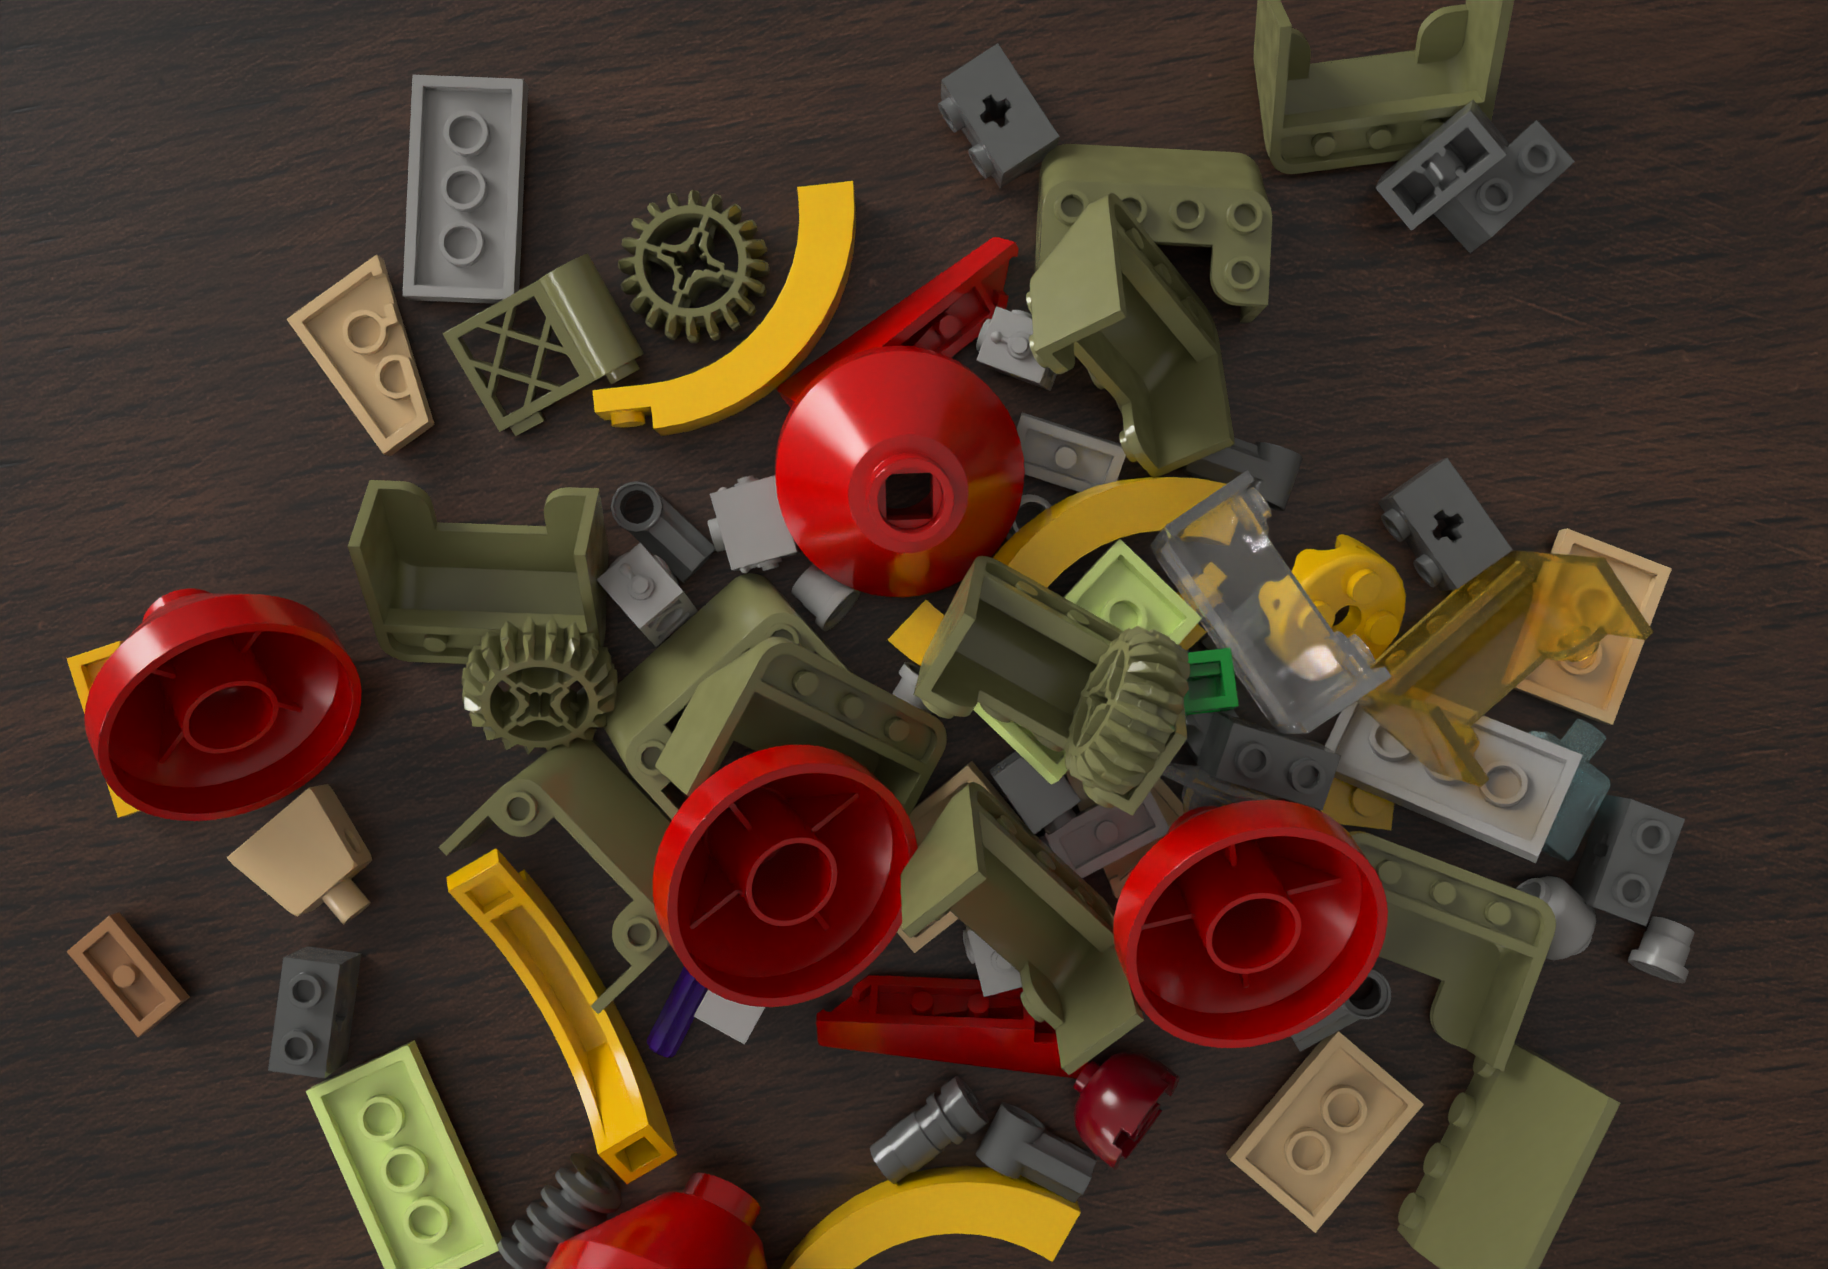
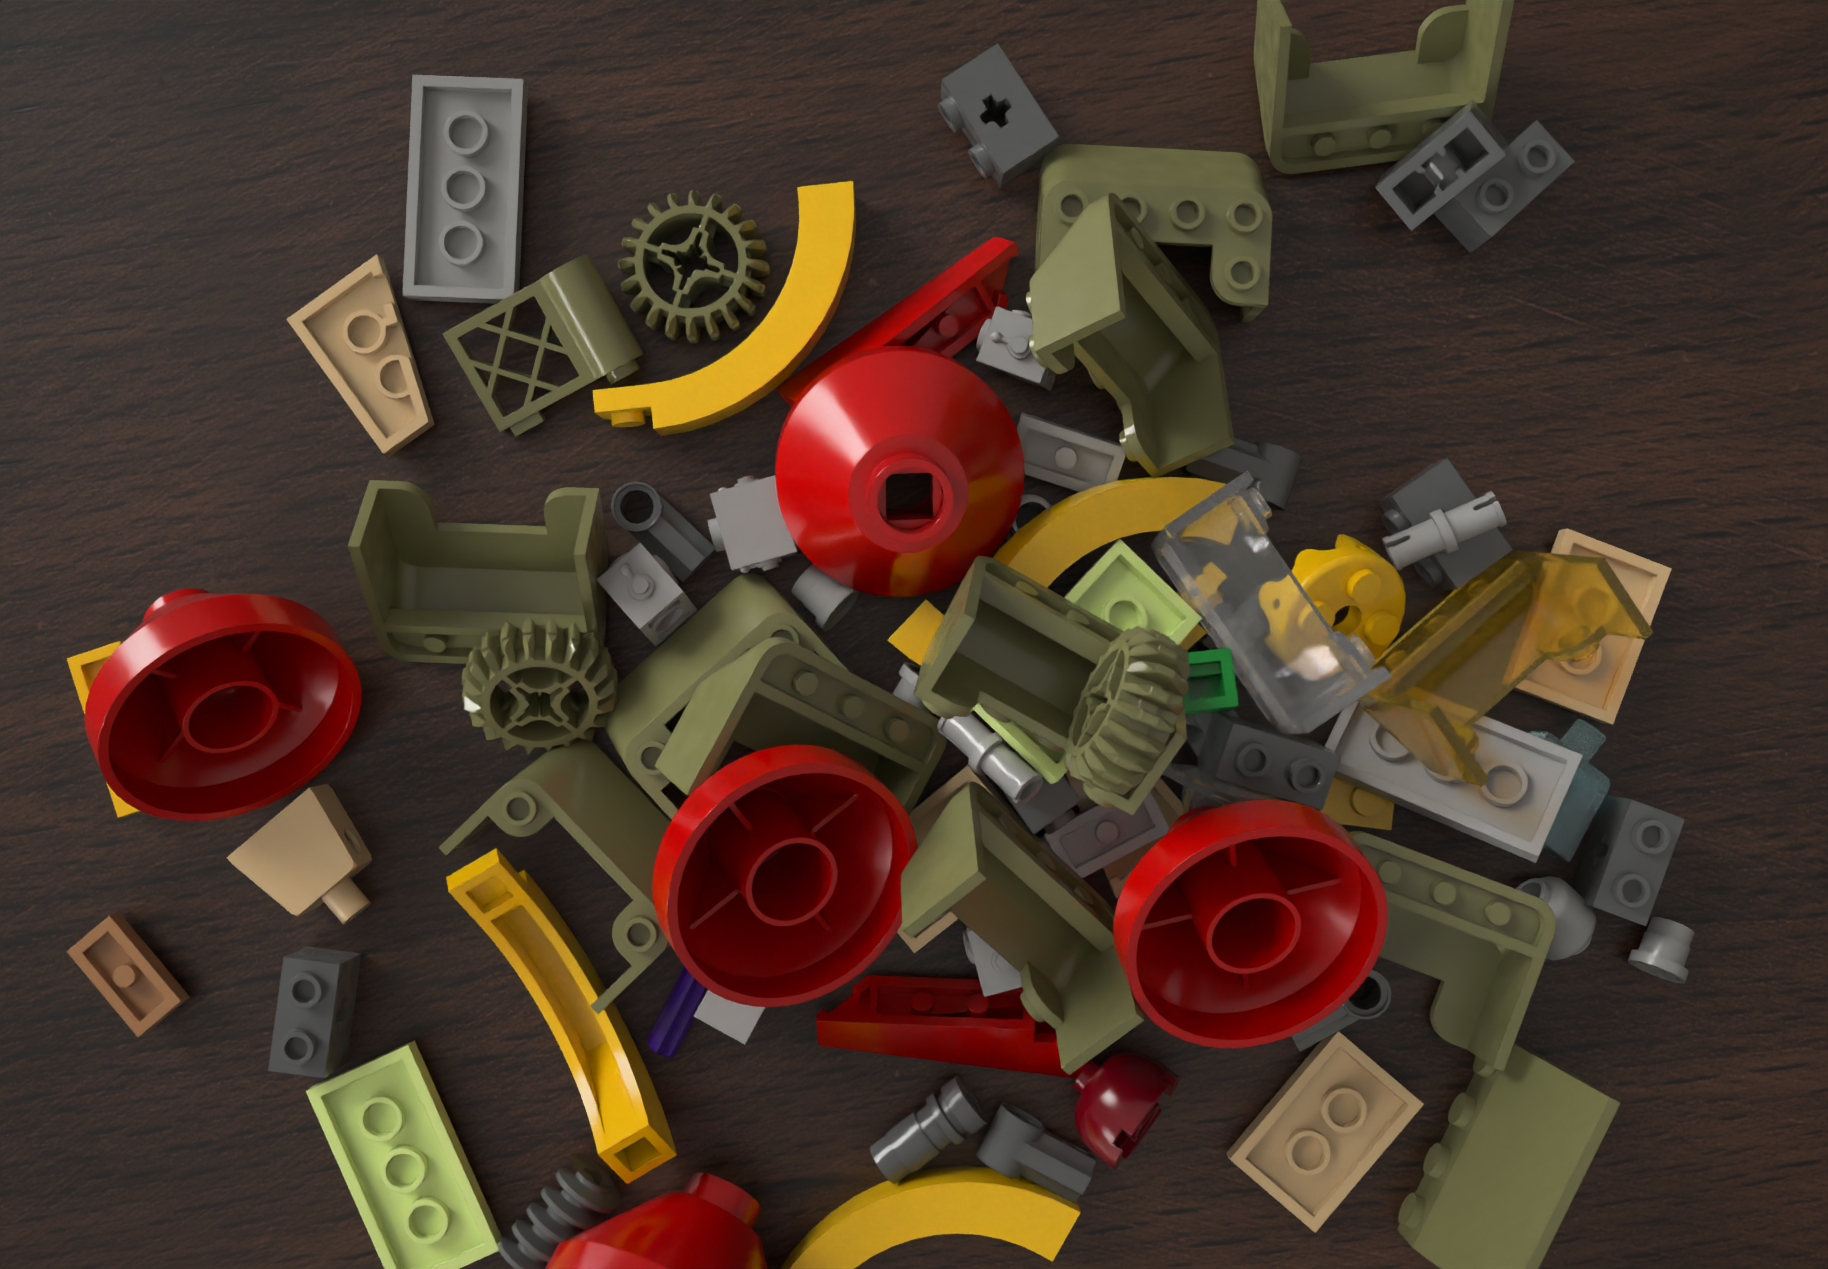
none -> light grey pin [937,714,1043,805]
none -> light grey pin [1382,491,1507,571]

